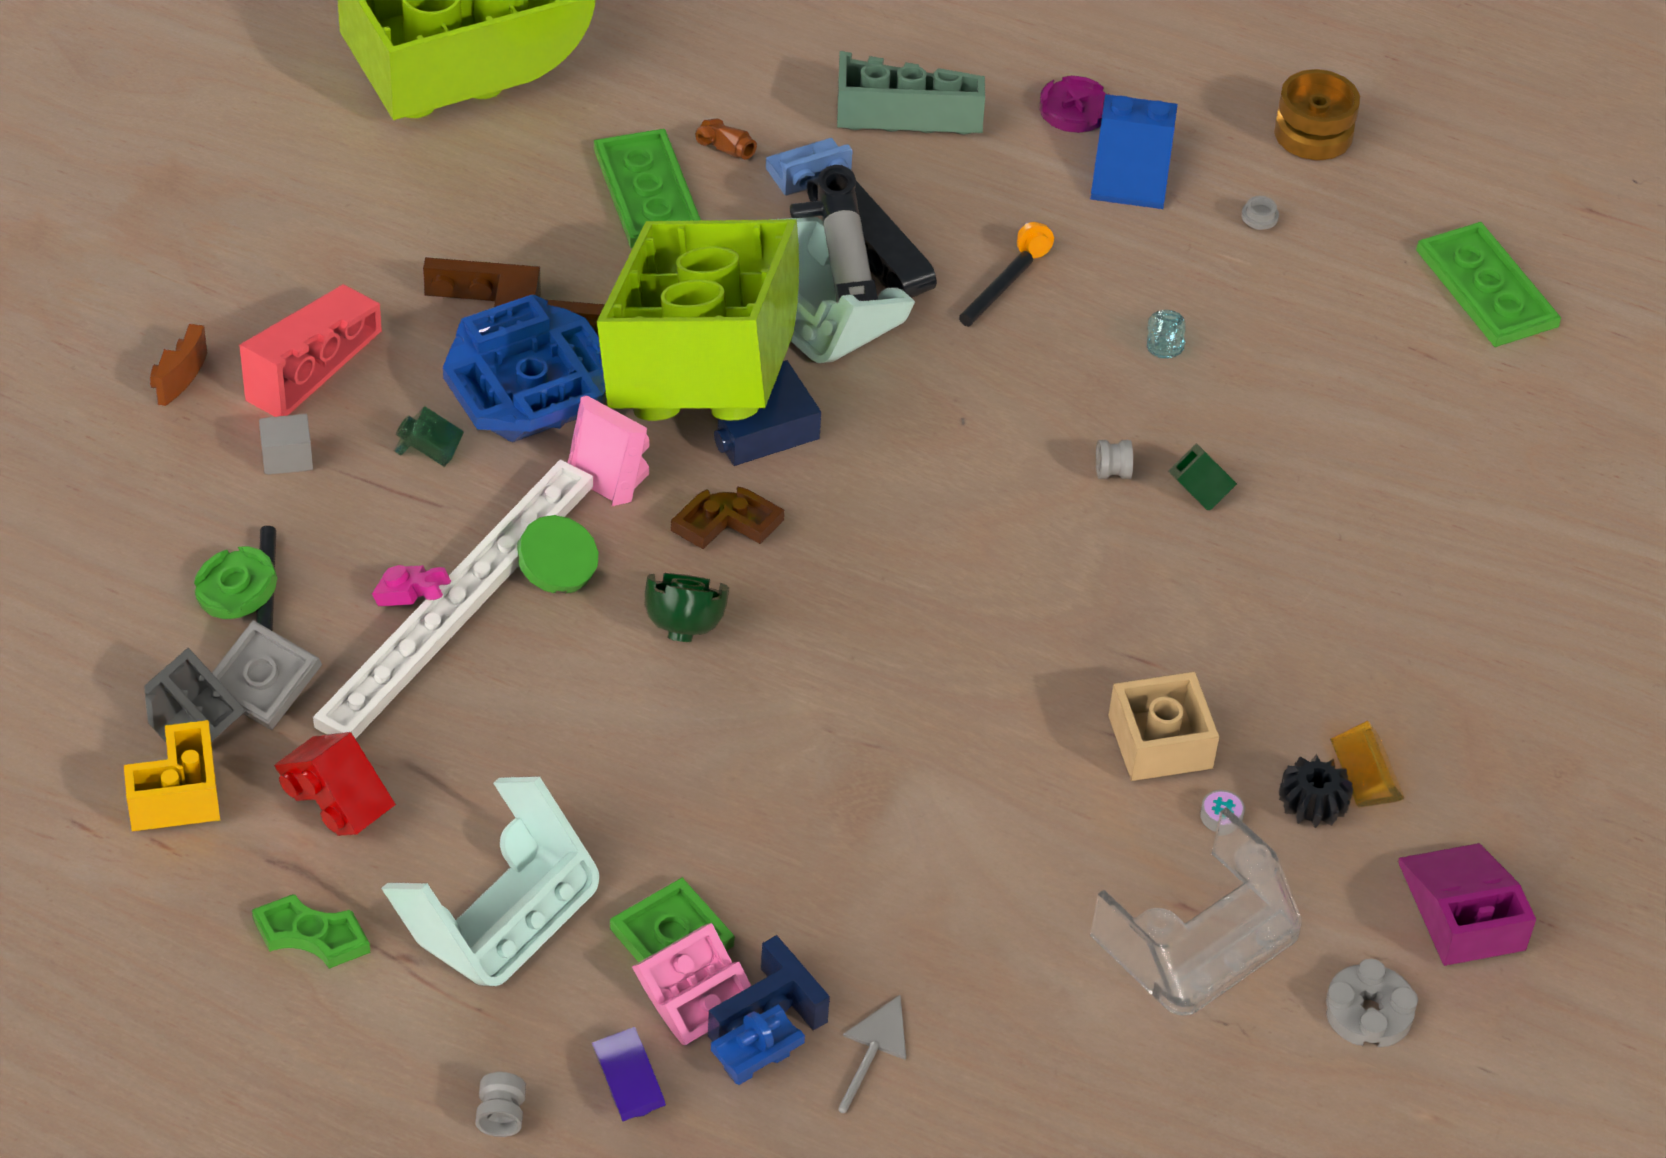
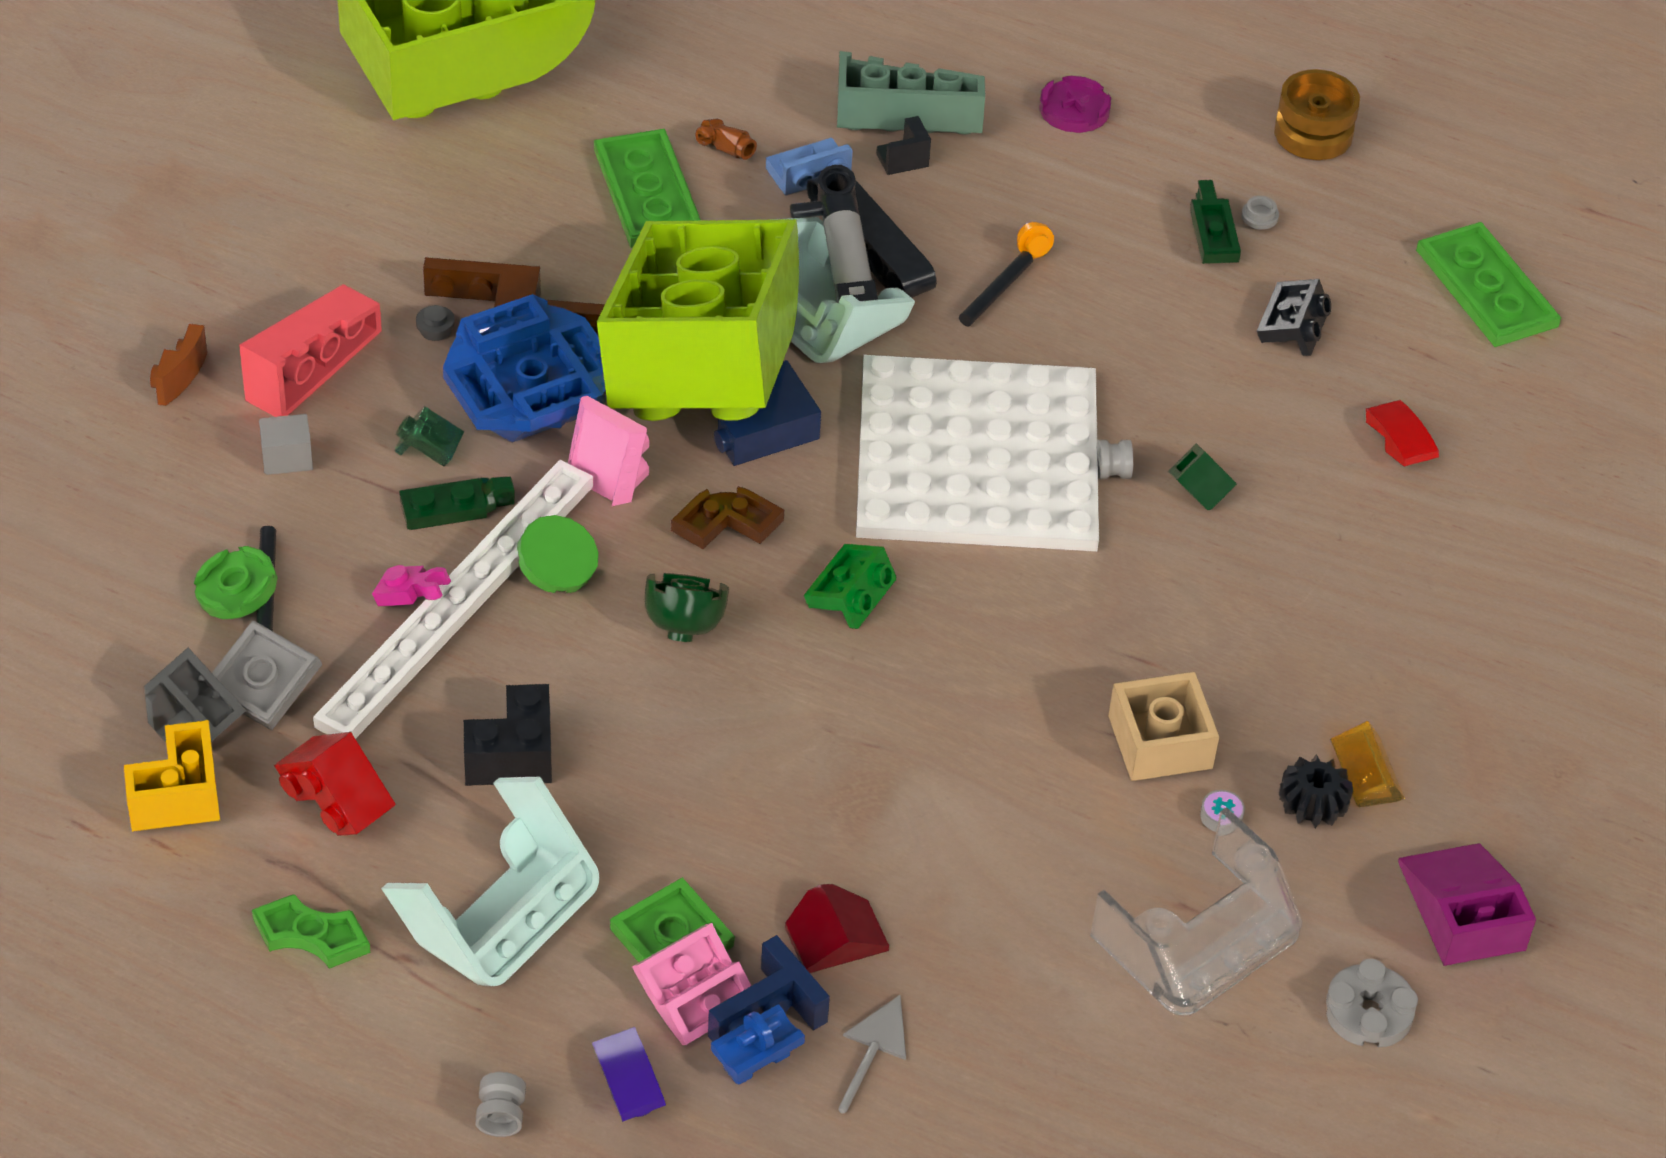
blue slope [1090,94,1178,209] -> none
clear light blue wheel [1146,310,1186,359] -> none
none -> dark green hinge [399,477,515,530]
none -> dark grey plate [416,305,455,341]
none -> black brick [463,684,552,786]
none -> dark red slope [785,884,889,973]
none -> green bracket [803,544,897,629]
none -> white plate [856,355,1099,551]
none -> black panel [876,116,931,175]
none -> dark green hinge [1190,180,1241,264]
none -> black bracket [1257,279,1331,356]
none -> red slope [1366,400,1439,467]

